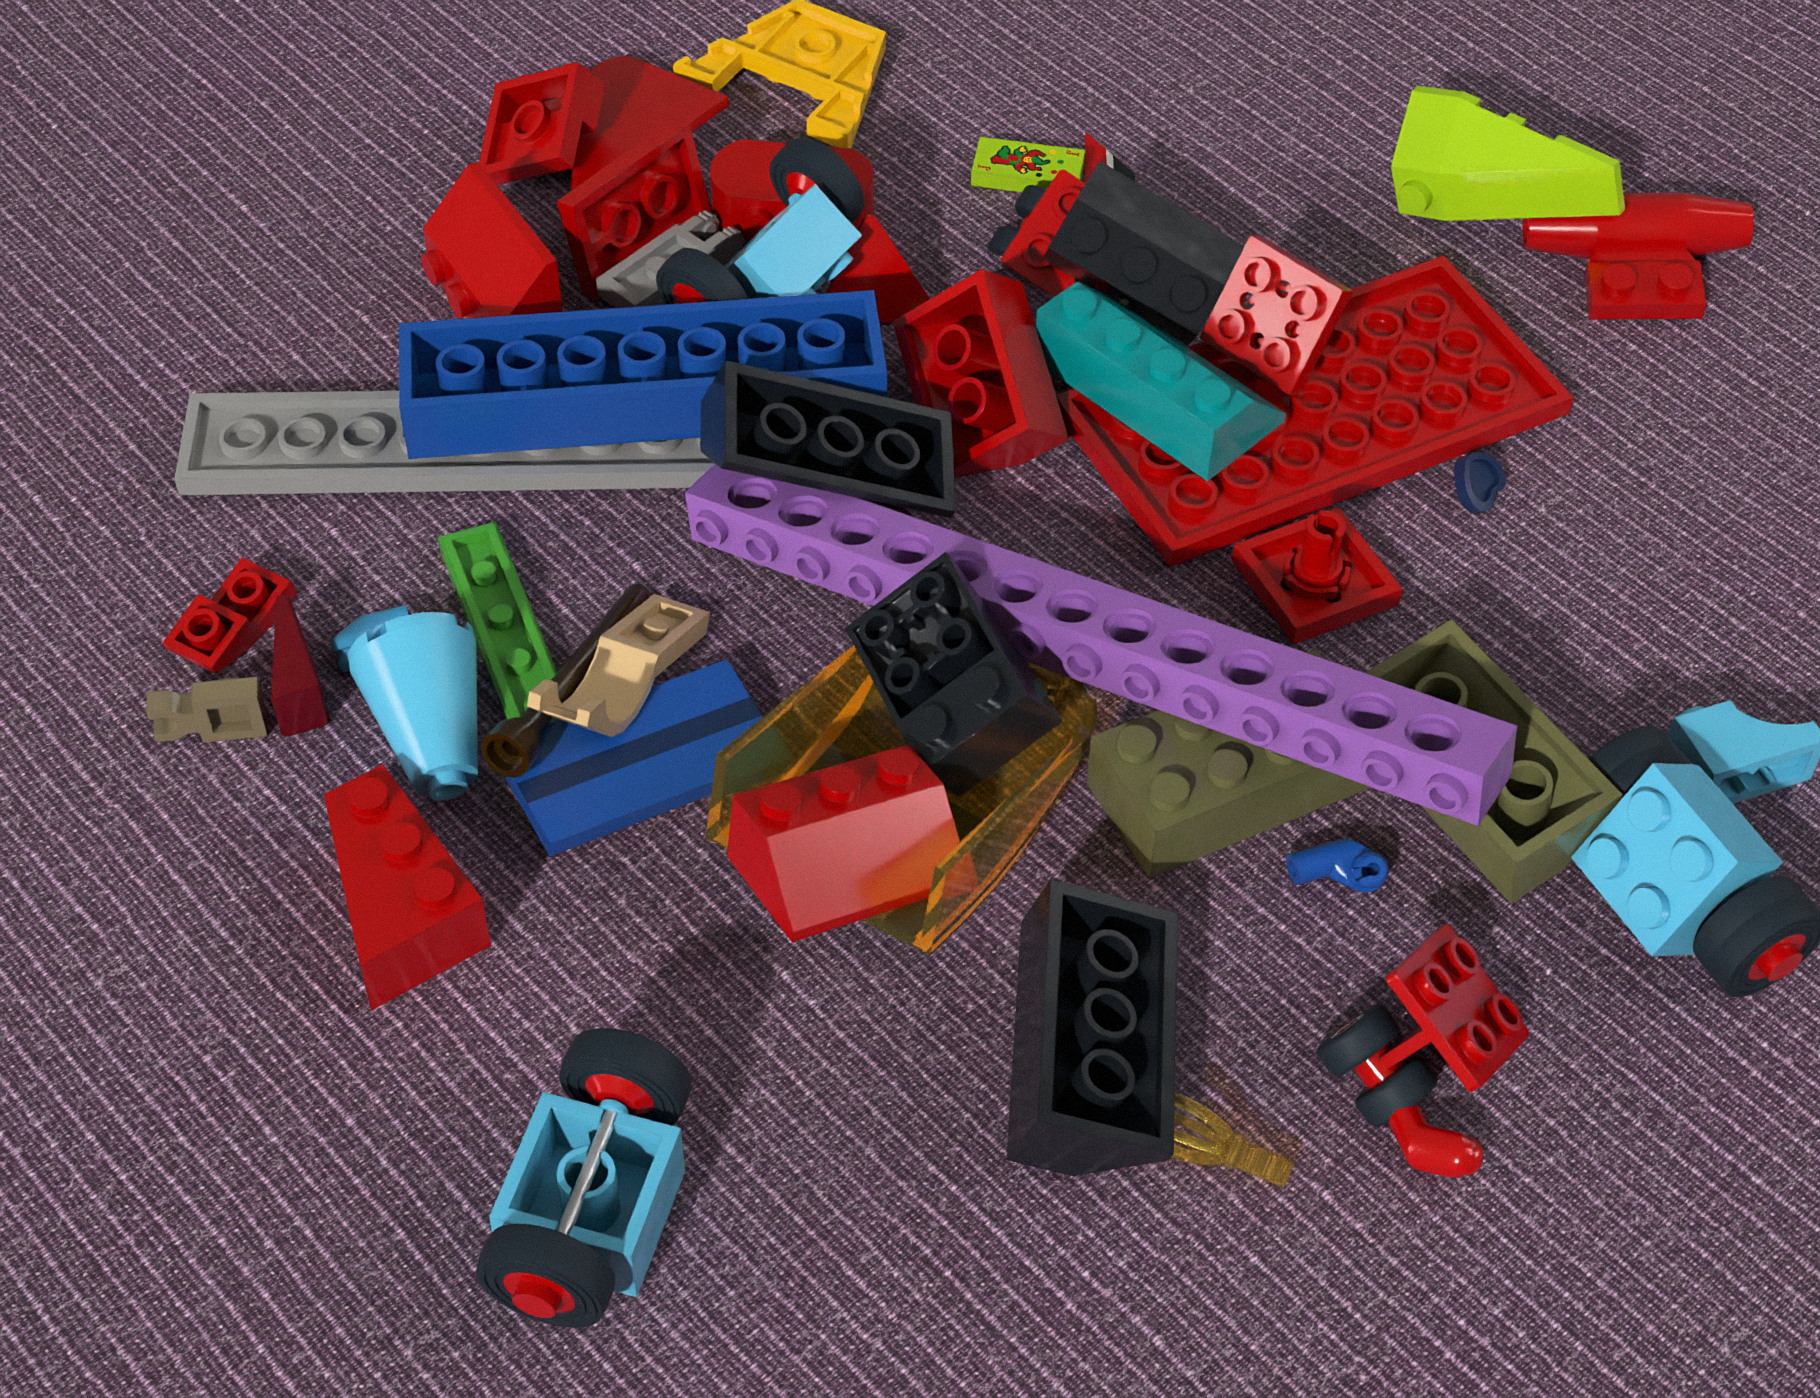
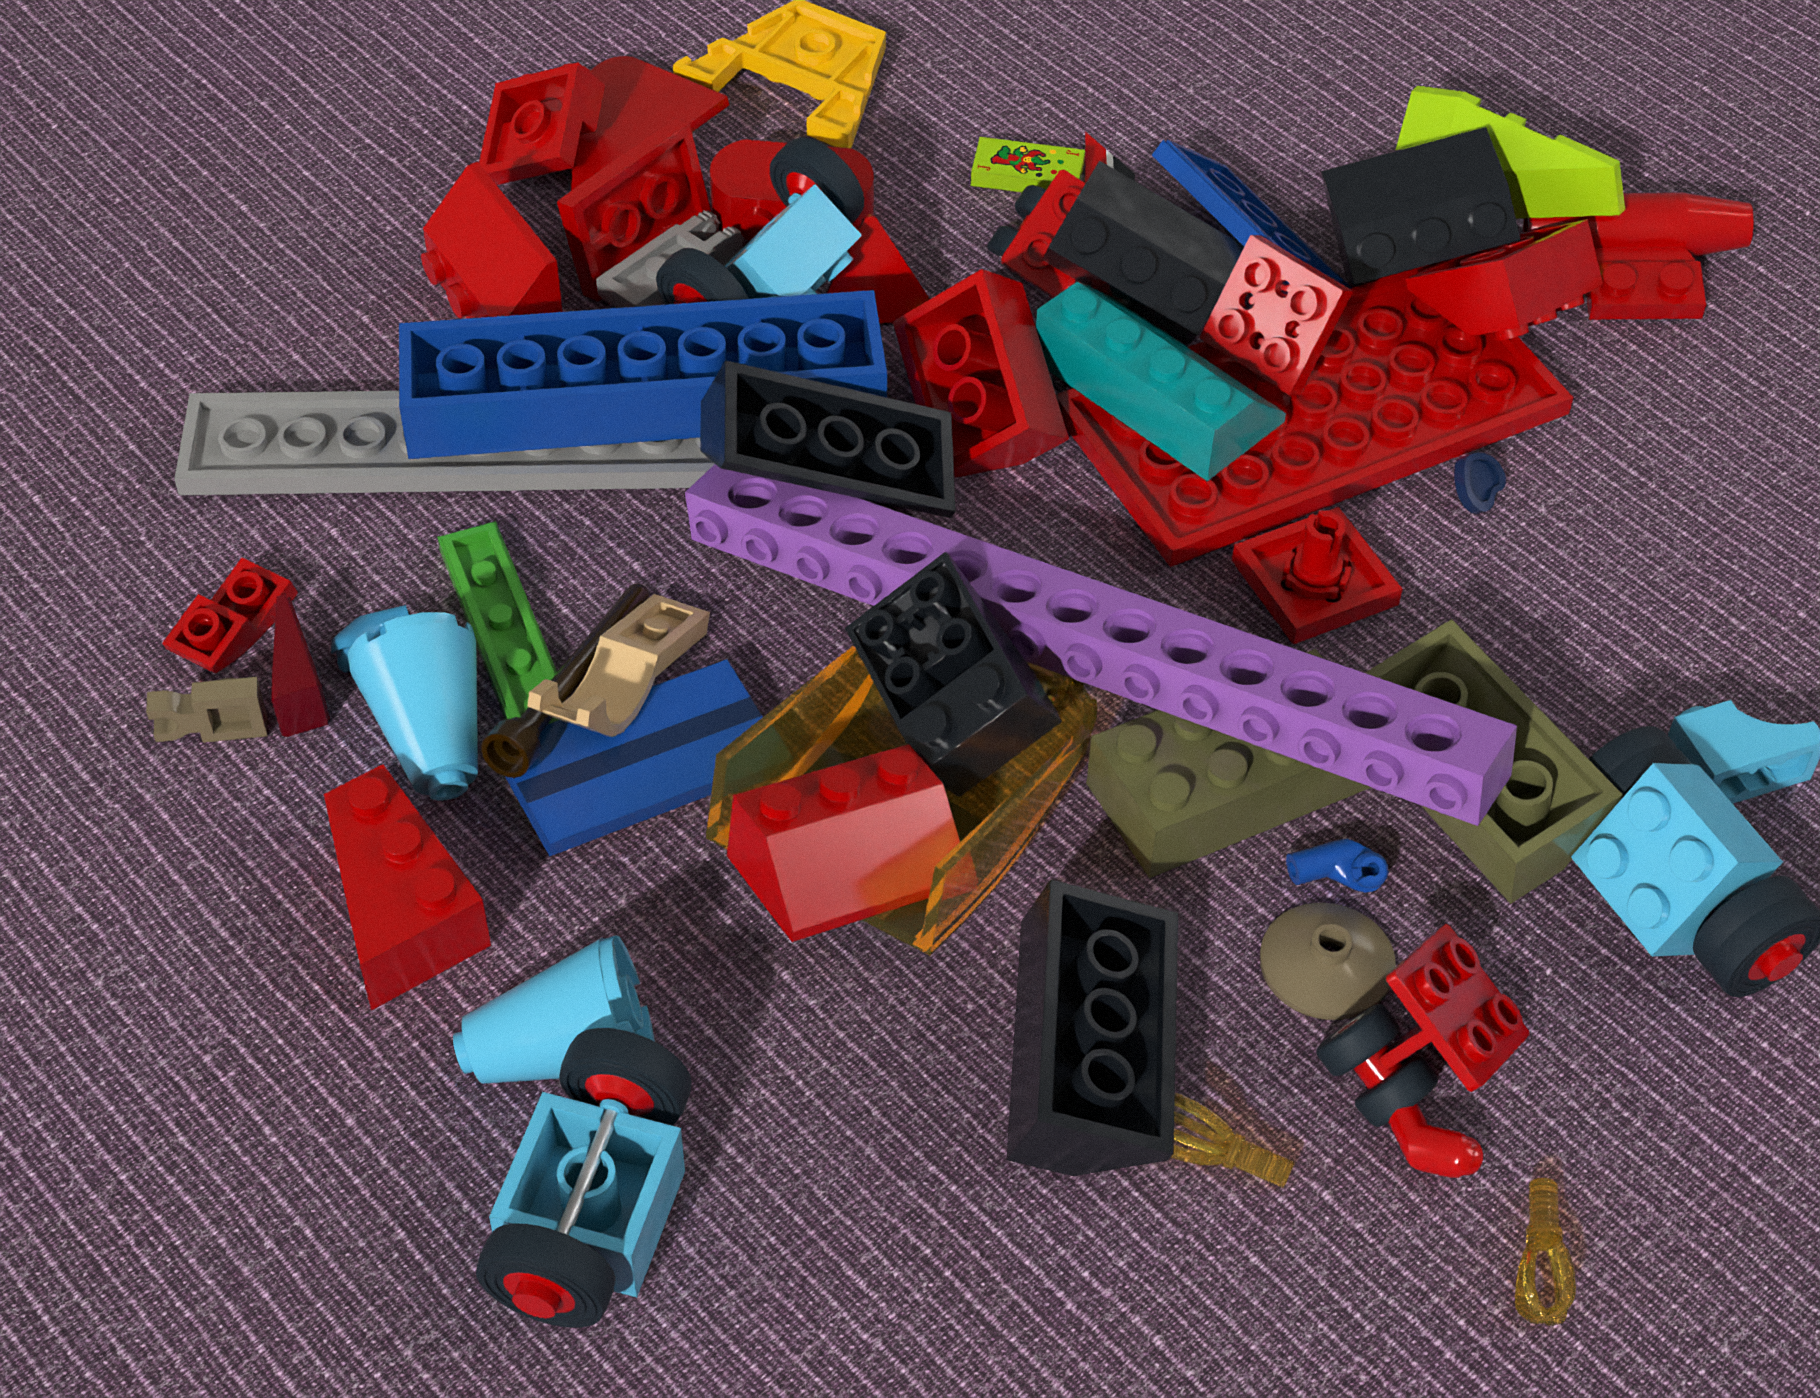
none -> medium azure cone [453,935,655,1084]
none -> blue tile [1152,140,1352,289]
none -> dark tan dish [1260,903,1396,1020]
none -> black slope [1320,126,1520,285]
none -> red slope [1405,219,1603,341]
none -> clear yellow piece [1515,1178,1576,1326]

